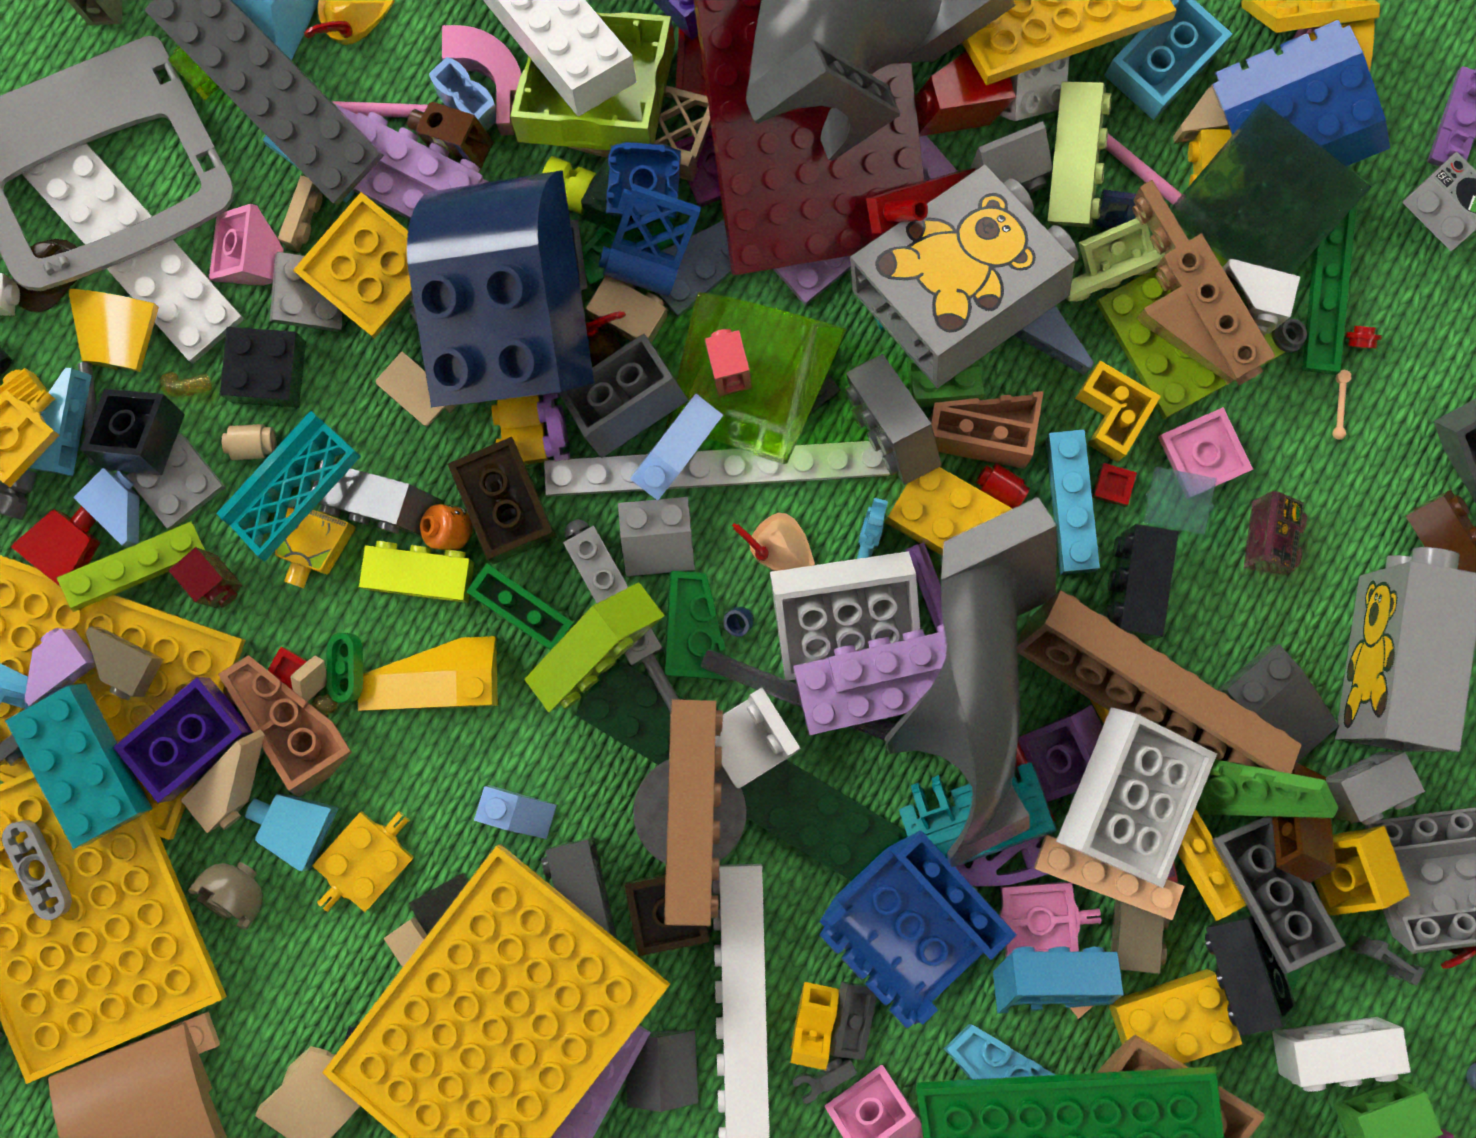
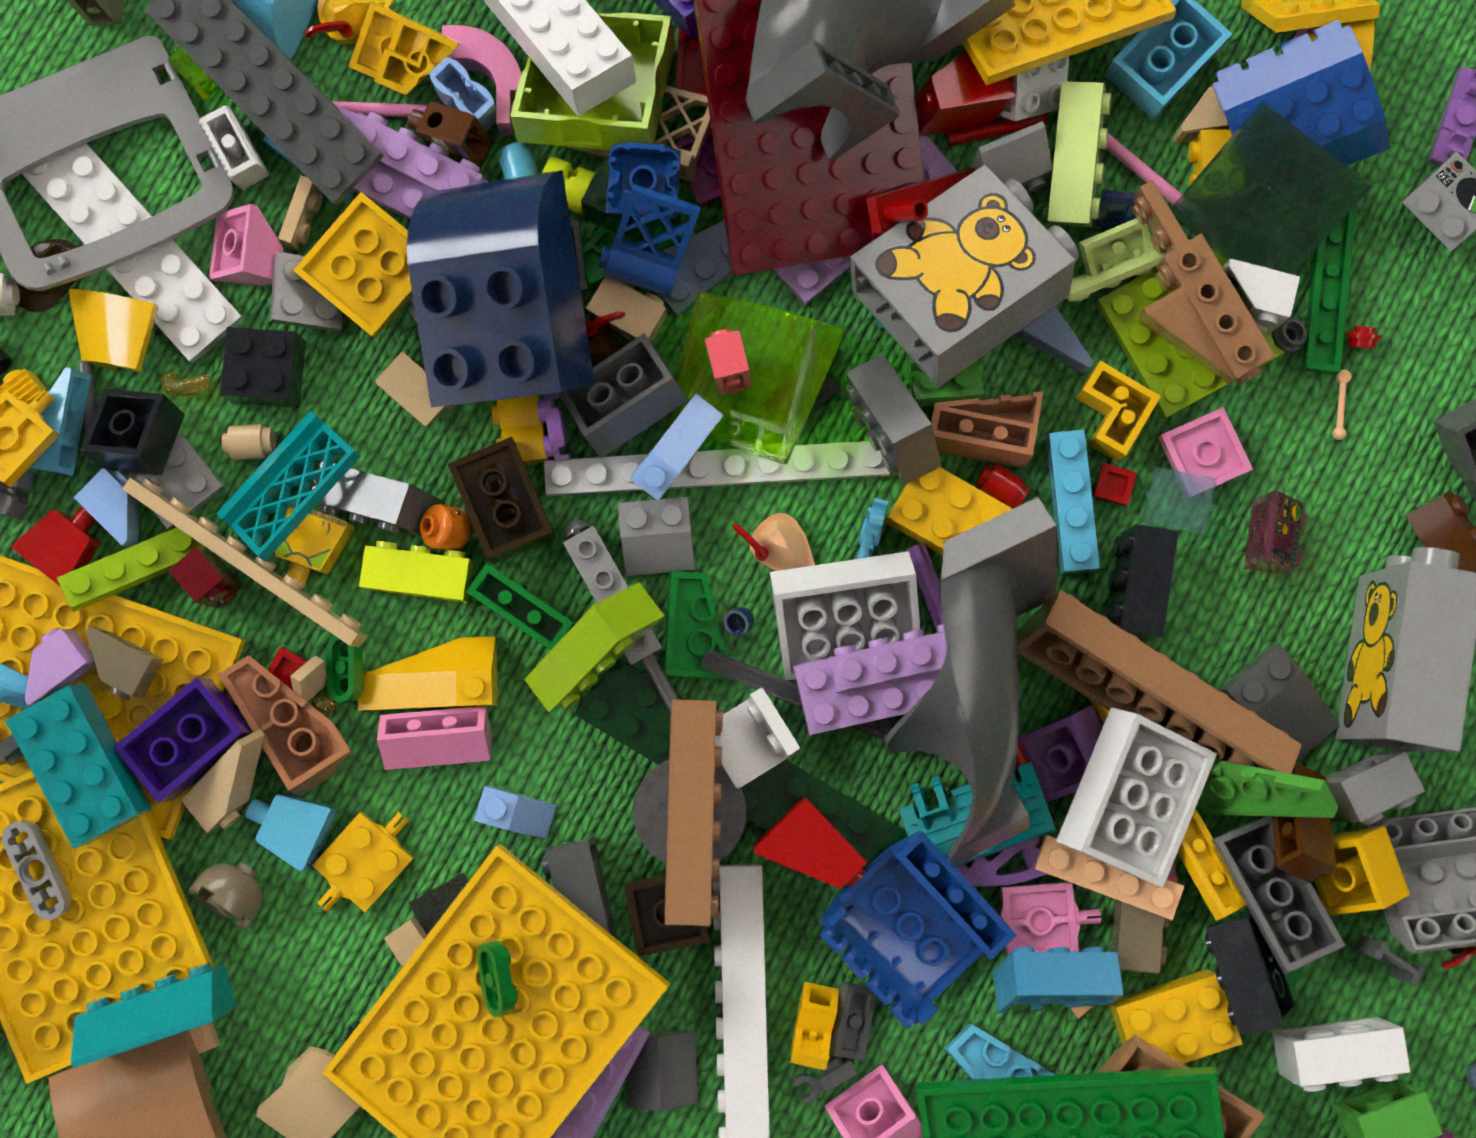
none -> teal slope [71,962,237,1068]
none -> tan plate [122,478,368,647]
none -> white brick [199,105,269,190]
none -> yellow slope [348,2,460,95]
none -> bright pink brick [377,706,492,770]
none -> green plate [476,940,518,1018]
none -> medium azure brick [499,142,539,179]
none -> red slope [753,797,867,889]
none -> red bar [946,113,1048,147]

